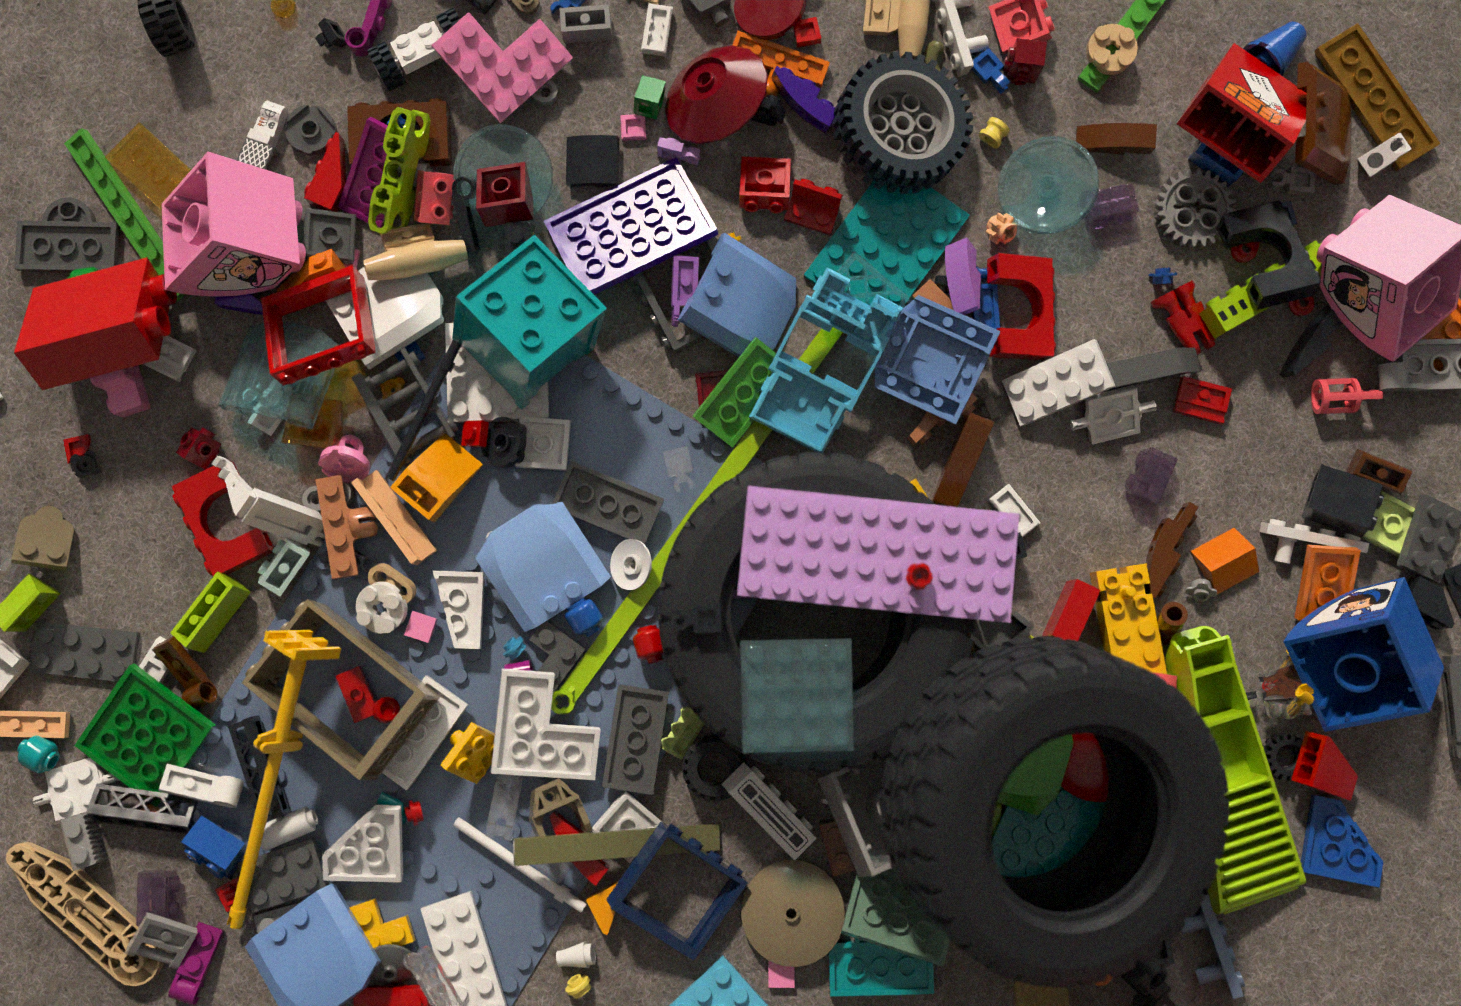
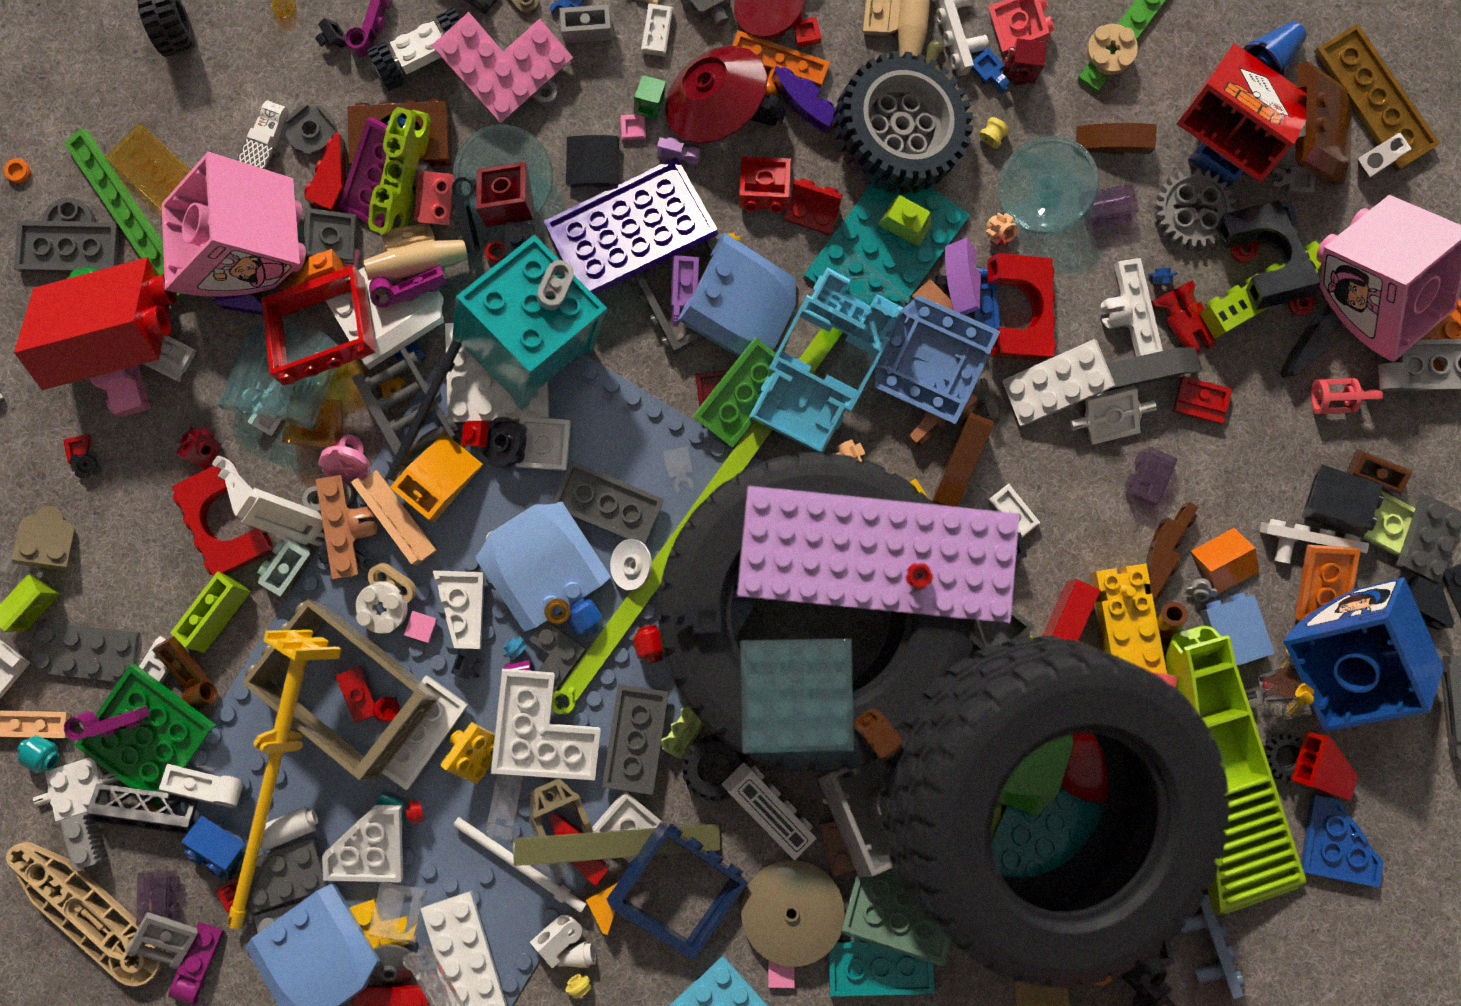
black fence [228,715,291,821] -> none
none -> orange tile [4,158,31,184]
none -> magenta plate [64,705,150,740]
none -> clear plate [368,882,427,943]
none -> magenta plate [369,265,447,308]
none -> black tile [451,648,484,680]
none -> red plate [485,240,505,265]
none -> white leg [530,914,582,968]
none -> light grey plate [537,260,574,310]
none -> pearl gold plate [544,598,570,624]
none -> light nougat gear [835,439,866,462]
none -> reddish brown brick [852,708,903,758]
none -> lime torso [878,195,931,247]
none -> white plate [1100,258,1163,357]
none -> medium blue brick [1200,592,1275,665]

